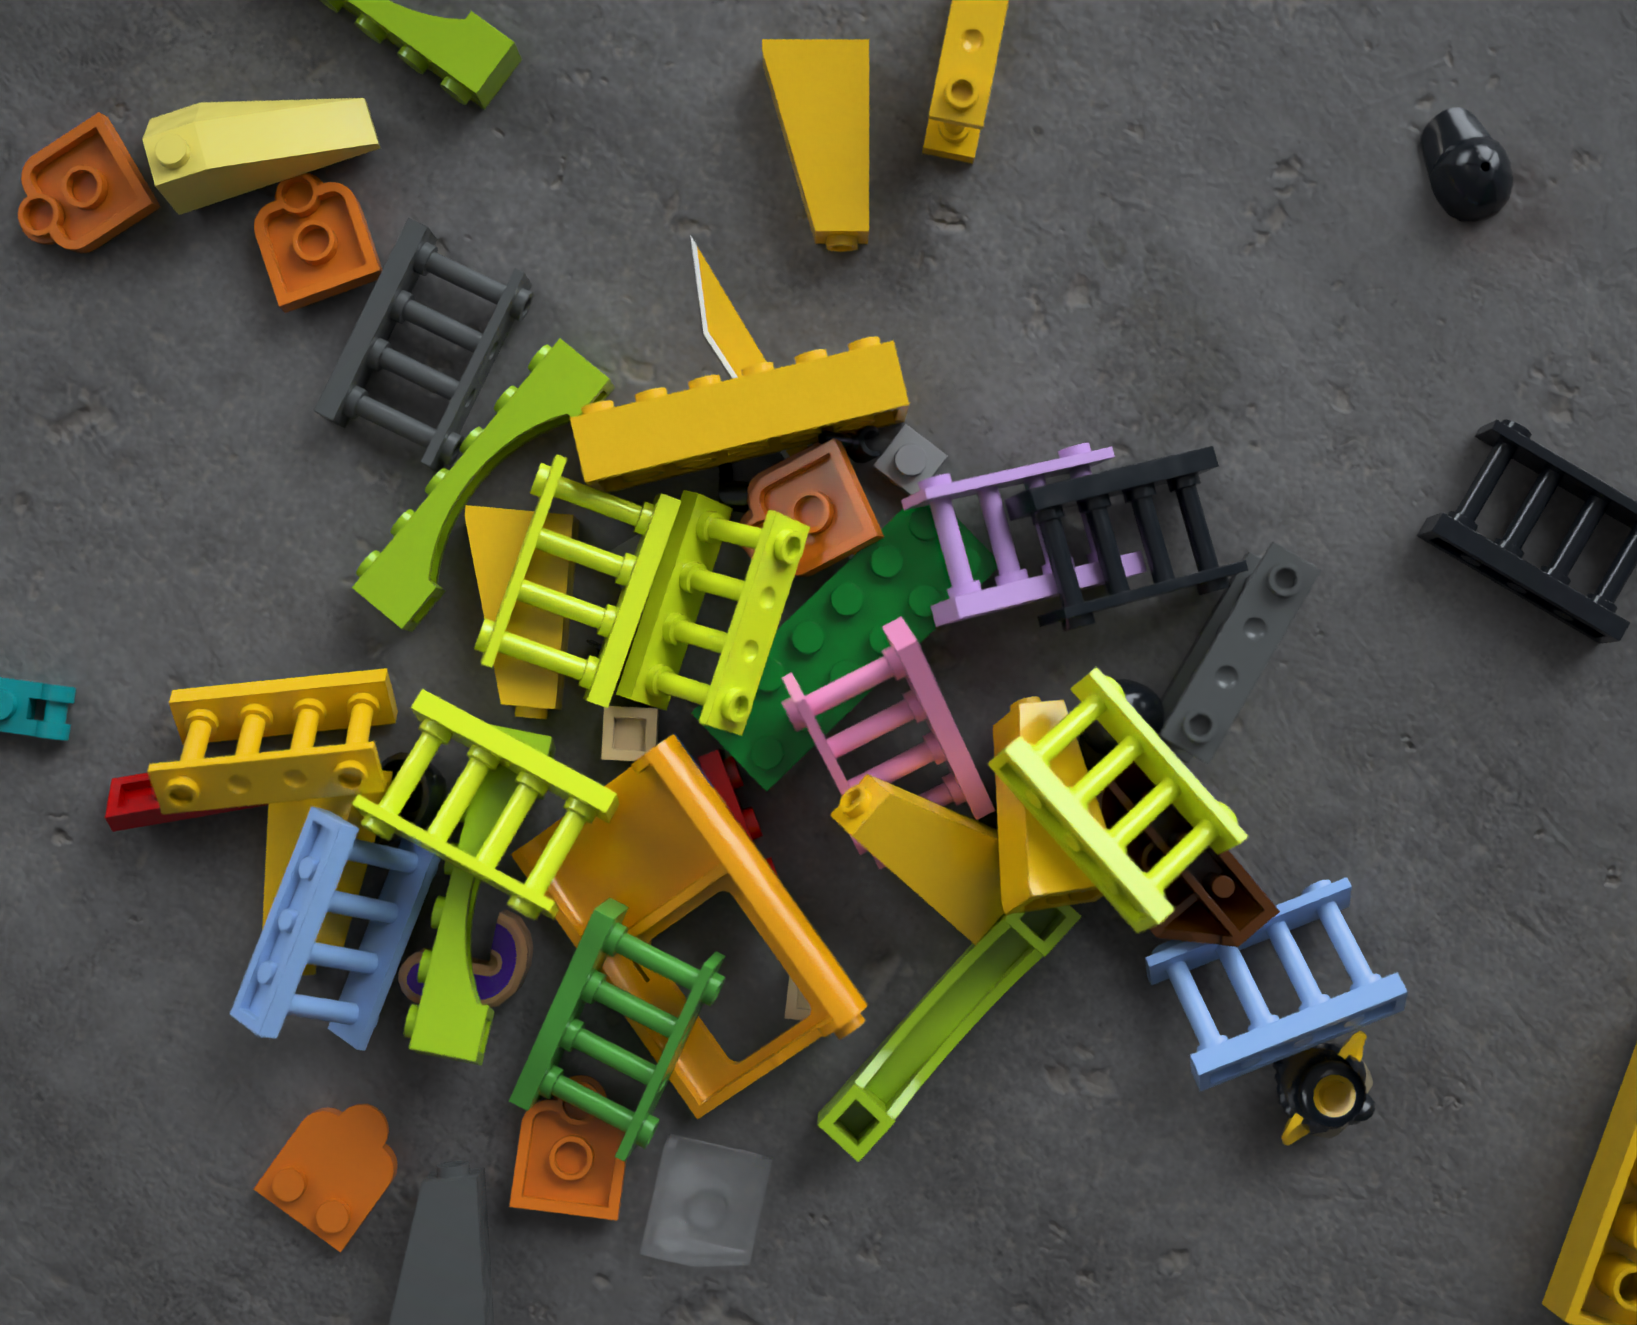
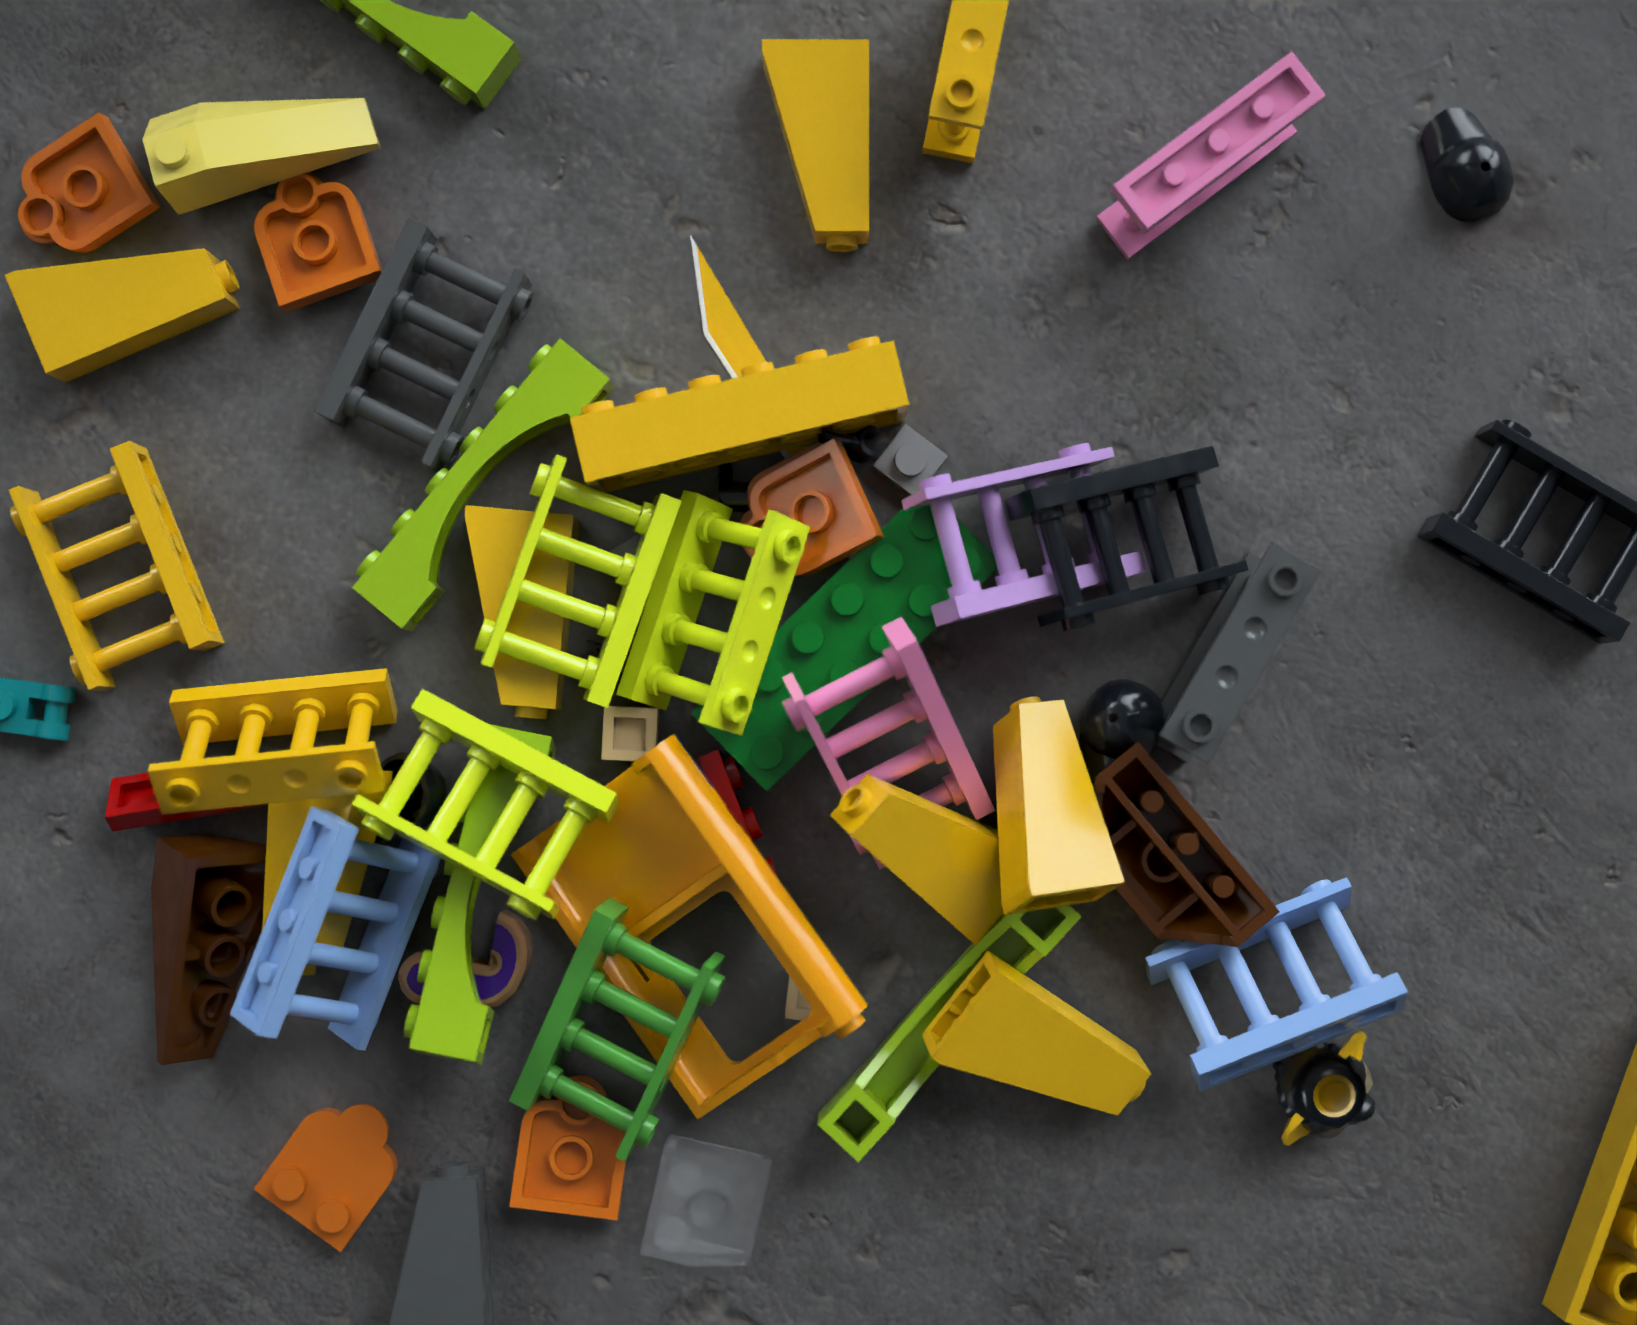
neon yellow fence [987,667,1248,934] -> none
none -> yellow slope [5,248,240,383]
none -> yellow fence [9,441,225,692]
none -> reddish brown wedge [151,834,266,1065]
none -> yellow slope [922,951,1151,1116]
none -> bright pink fence [1096,51,1326,260]

